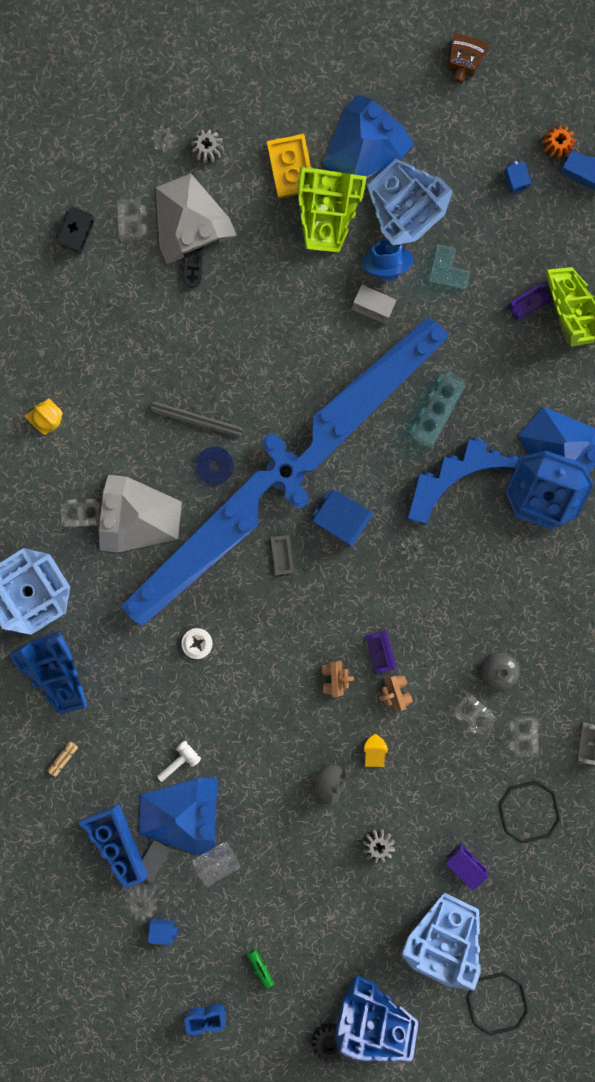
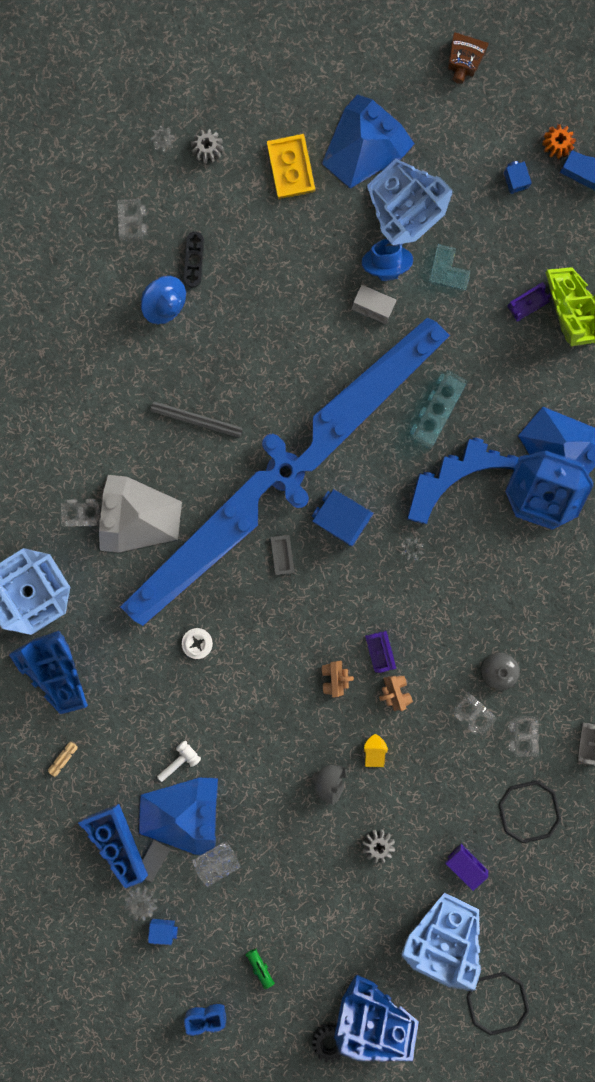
yellow piece [25,399,63,435] -> none
black brick [56,206,95,254] -> none
light grey wedge [156,173,237,265] -> none
clear blue tile [196,446,234,485] -> none
lime wedge [297,167,366,252] -> none
none -> blue helmet [141,276,186,324]

